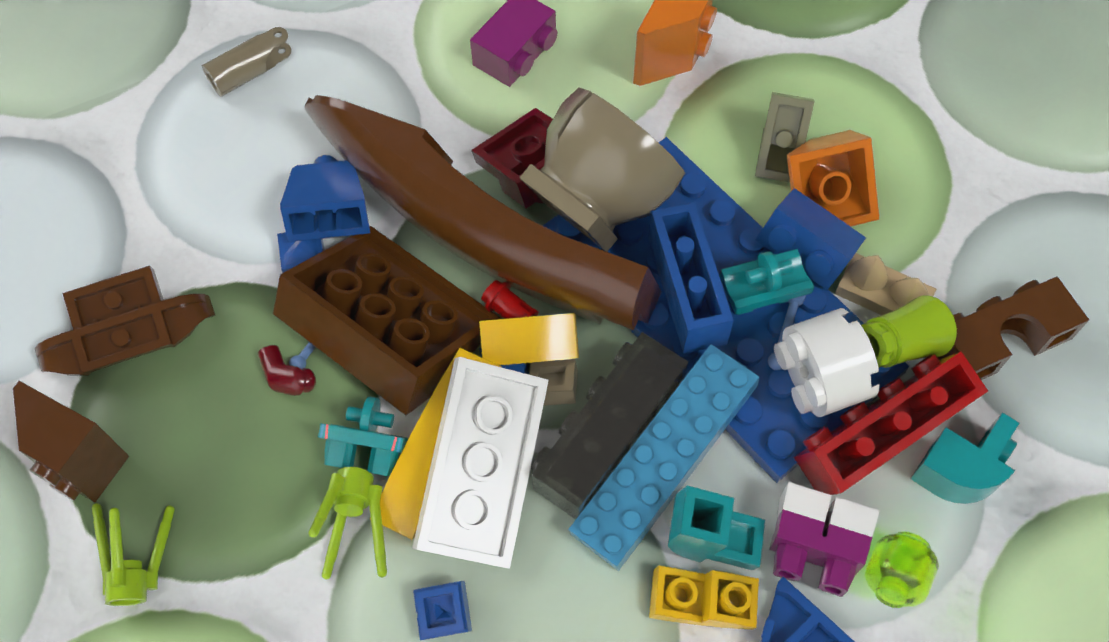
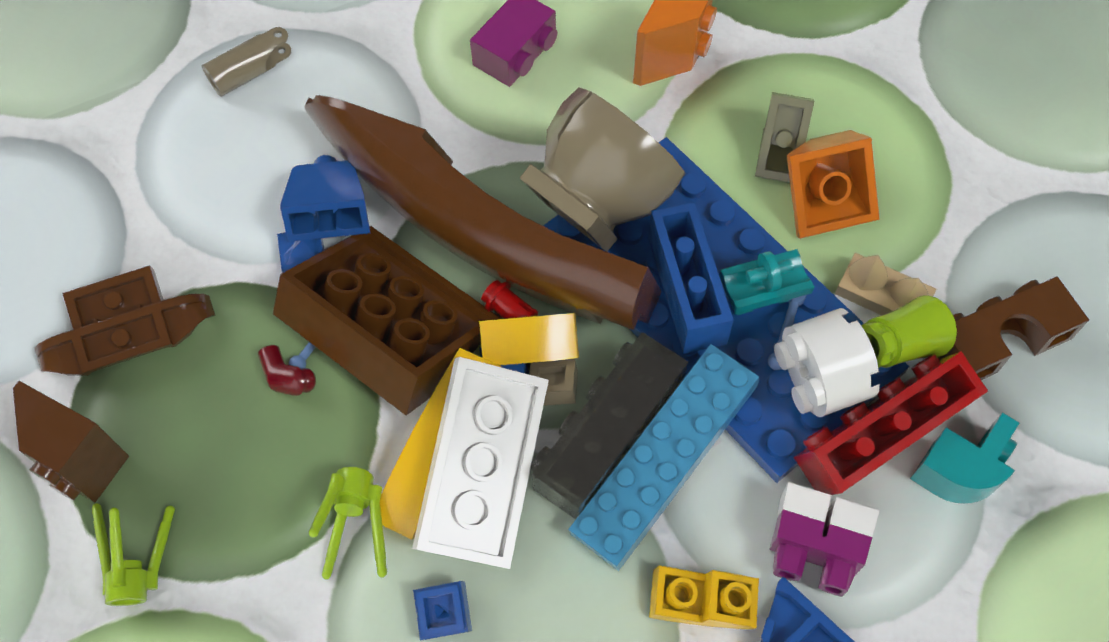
teal hips [318,396,409,476] -> none
dark red plate [471,108,553,209] -> none
teal brick [668,485,765,571] -> none
blue brick [755,188,866,291] -> none
clear neon green head [864,531,939,608] -> none

